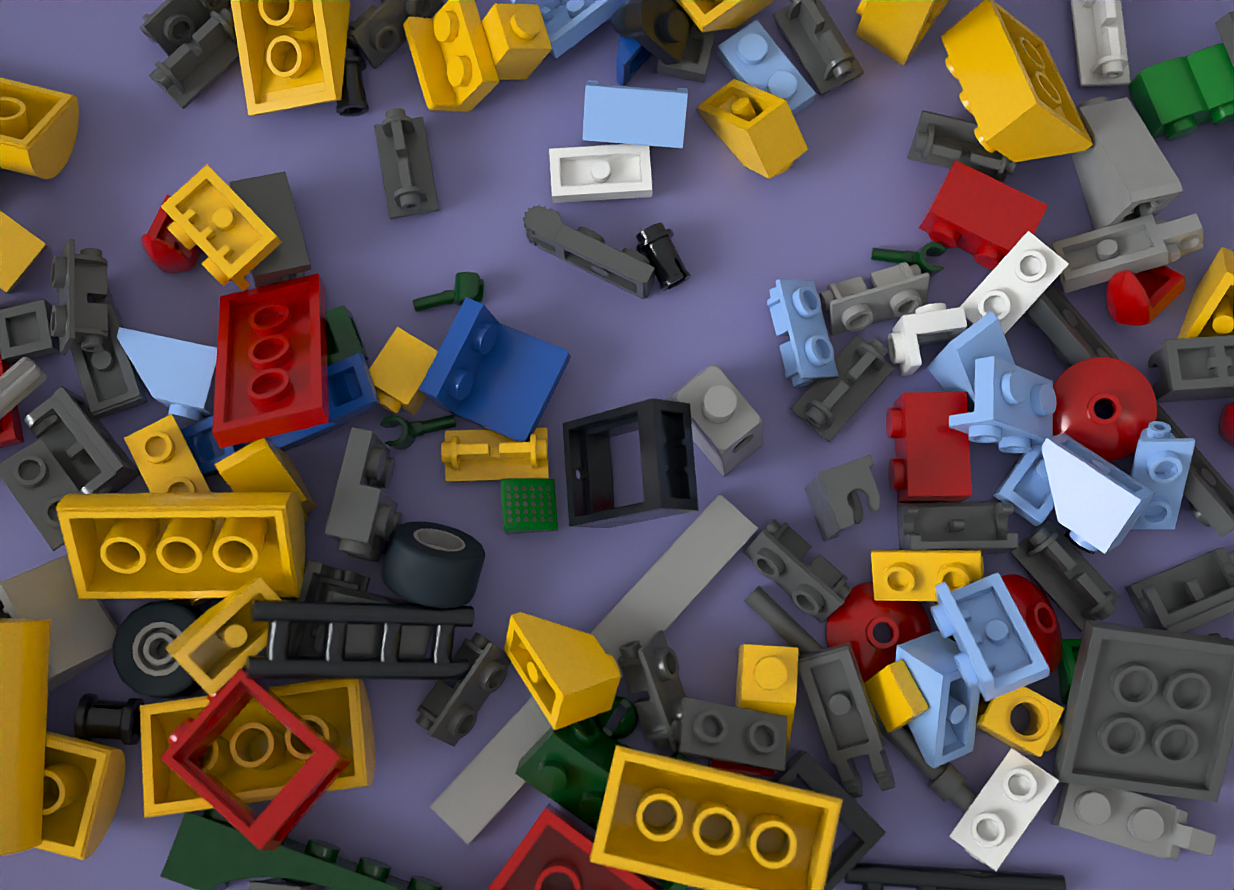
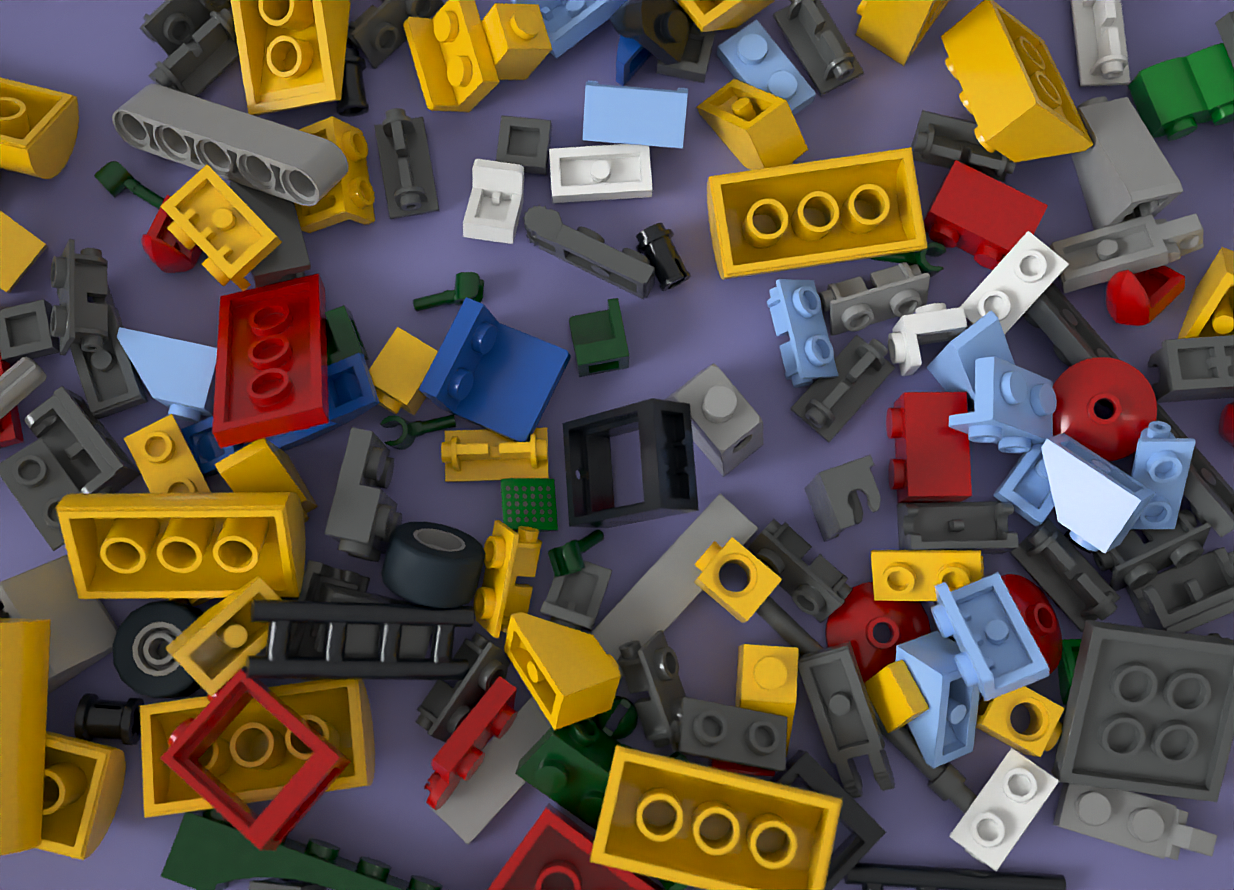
none -> dark green hand [94,161,164,209]
none -> light grey beam [112,84,349,207]
none -> yellow bracket [294,116,375,233]
none -> red hinge [424,676,518,810]
none -> white bracket [463,159,524,244]
none -> yellow hinge [473,520,542,638]
none -> dark grey plate [496,115,552,175]
none -> dark grey bracket [540,561,612,631]
none -> dark green hand [548,529,604,578]
none -> dark green panel [569,298,629,377]
none -> yellow brick [694,537,782,623]
none -> yellow brick [707,147,928,280]
none -> dark grey hinge [1093,509,1211,592]

